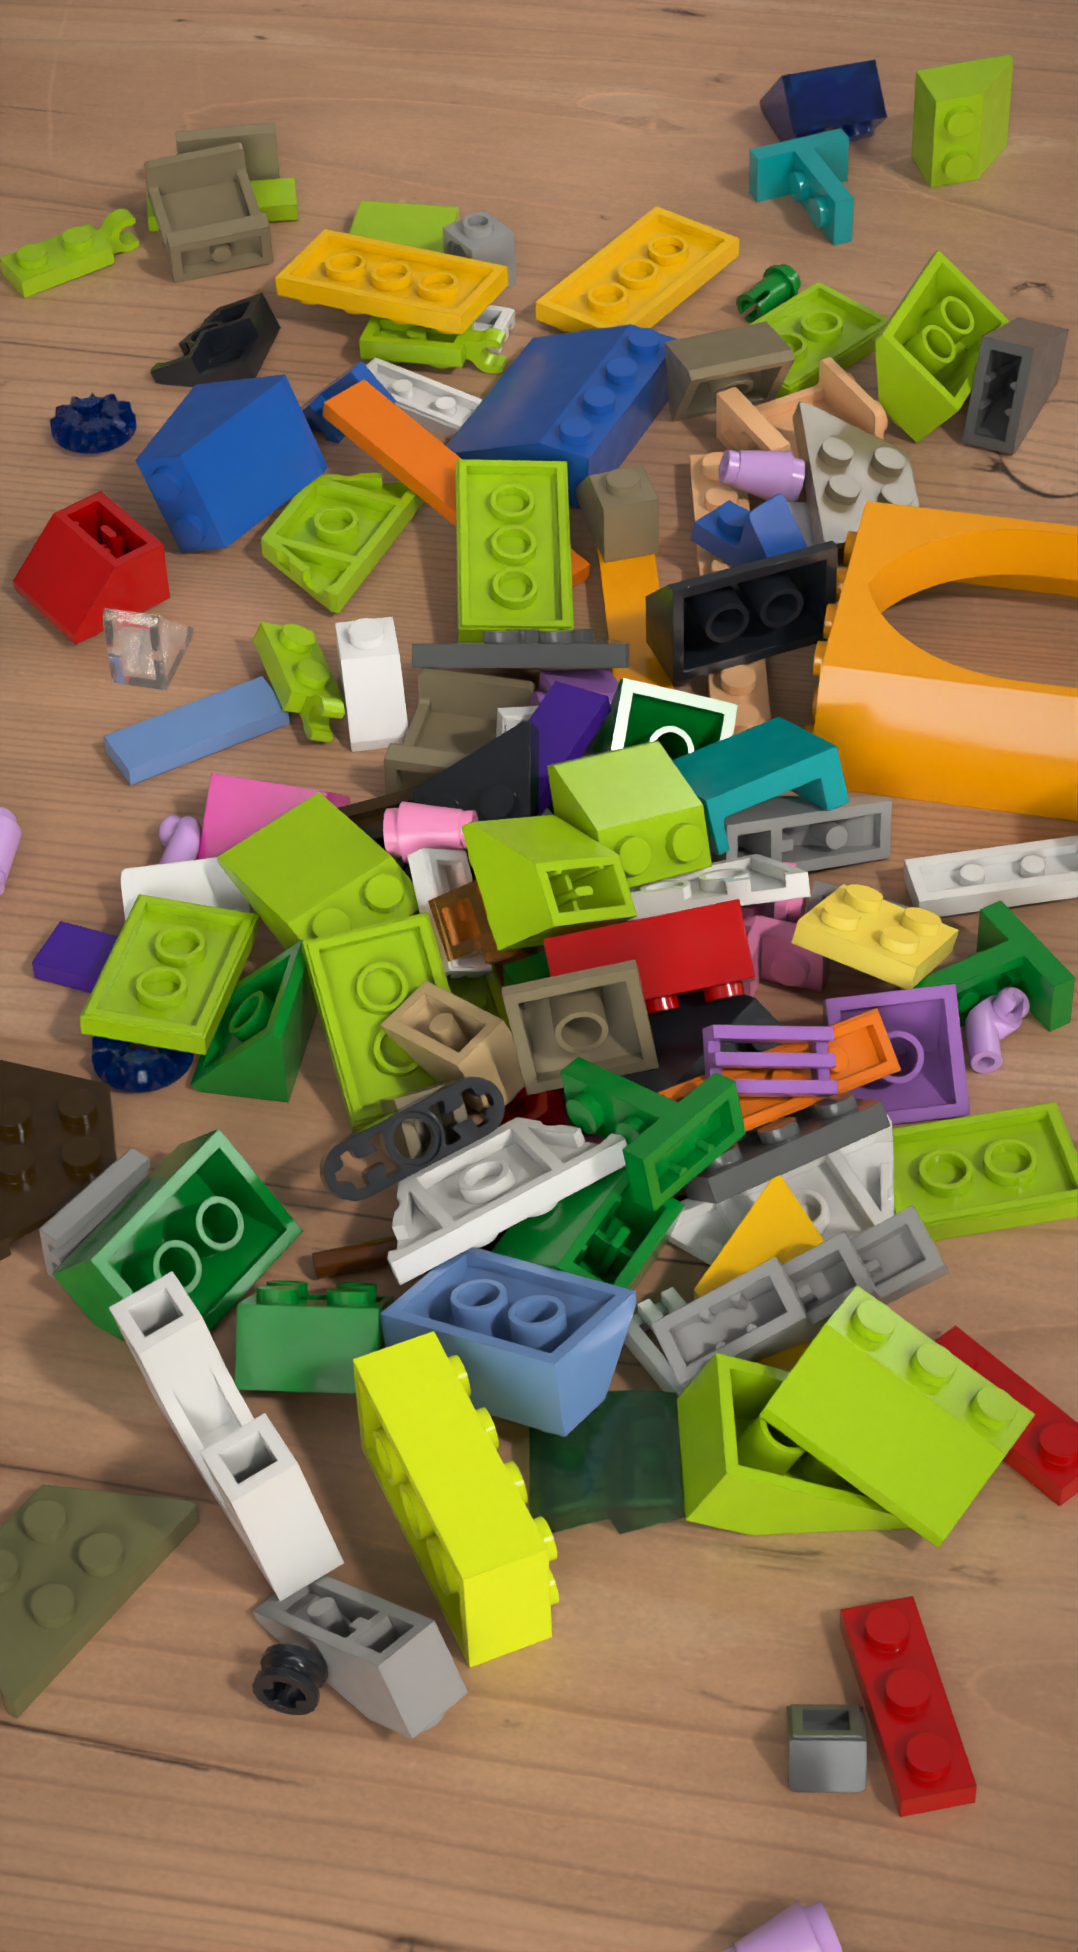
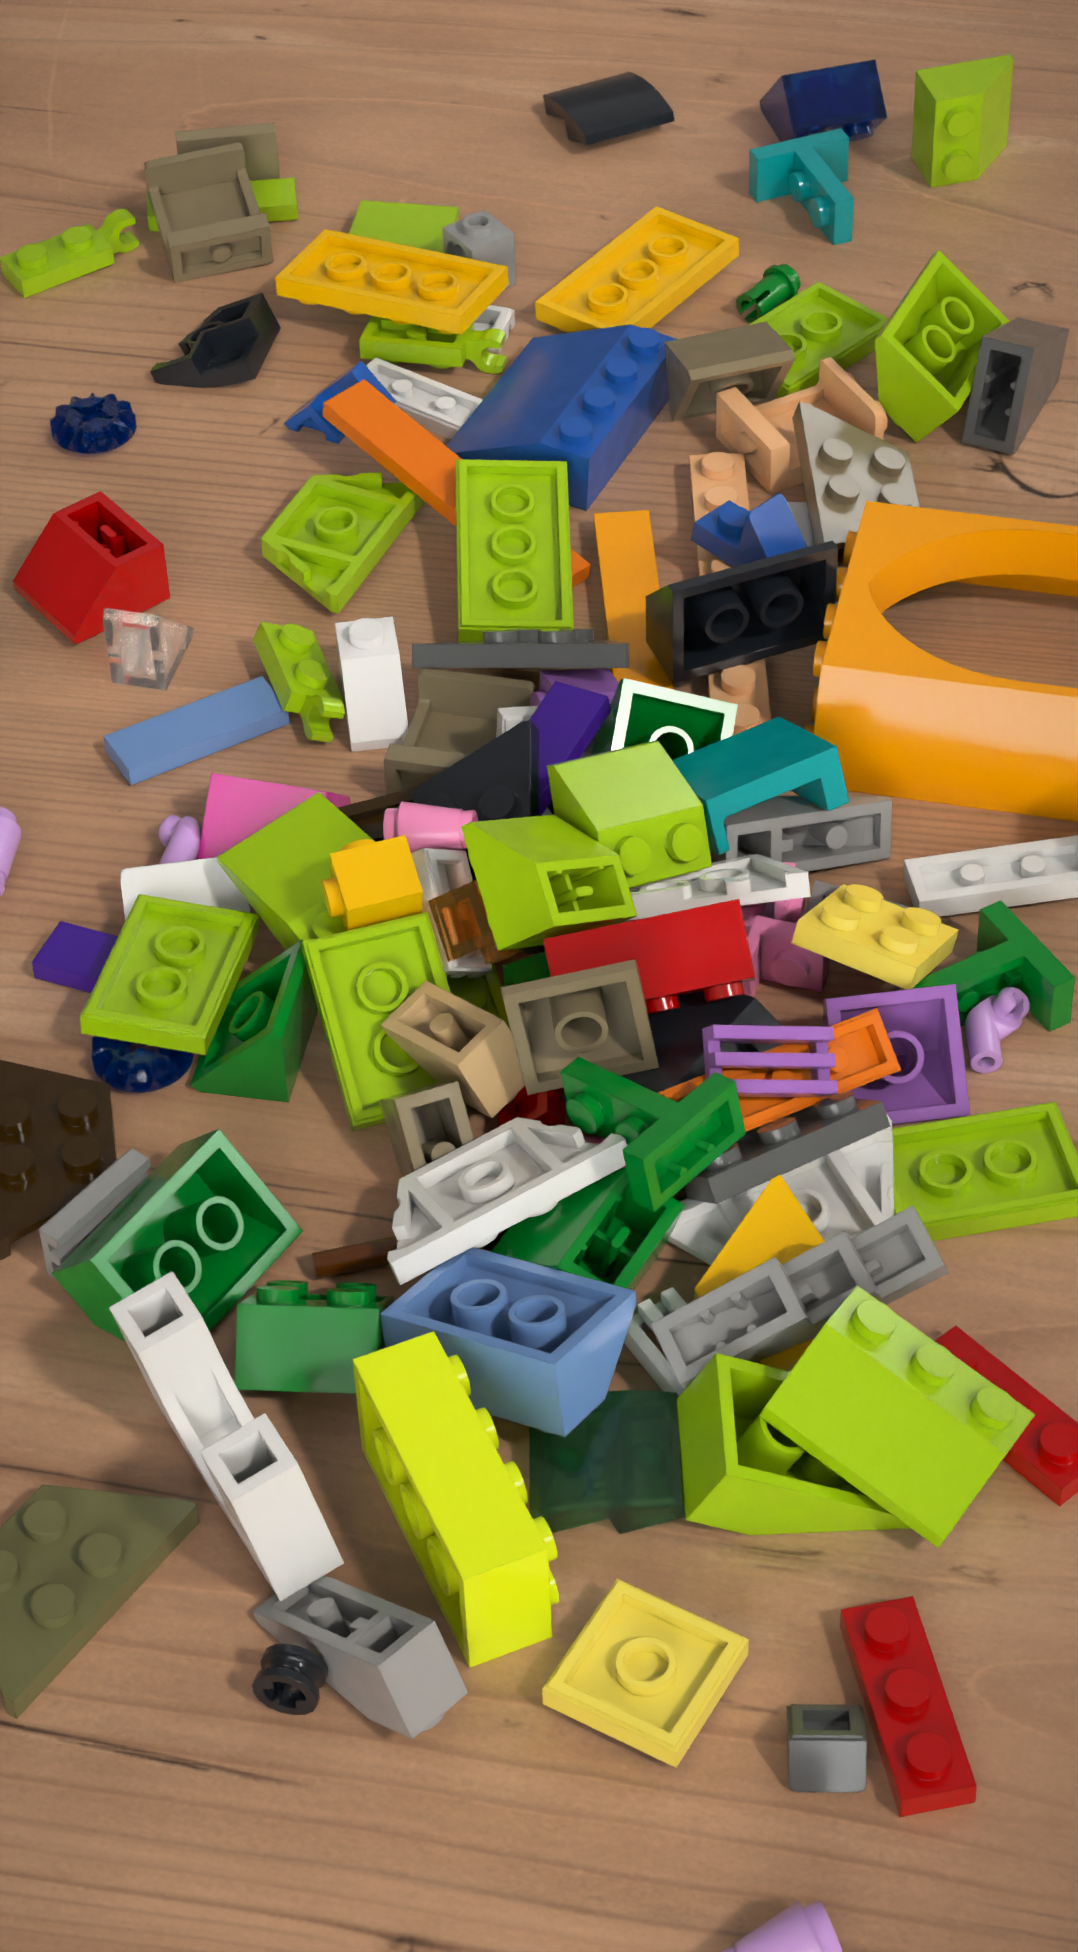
blue slope [135,374,328,552] -> none
black beam [320,1077,505,1201] -> none
dark tan slope [575,466,659,563] -> none
lavender cone [718,449,805,502] -> none
none -> yellow brick [321,835,423,931]
none -> light yellow plate [542,1579,749,1768]
none -> black slope [543,72,675,145]

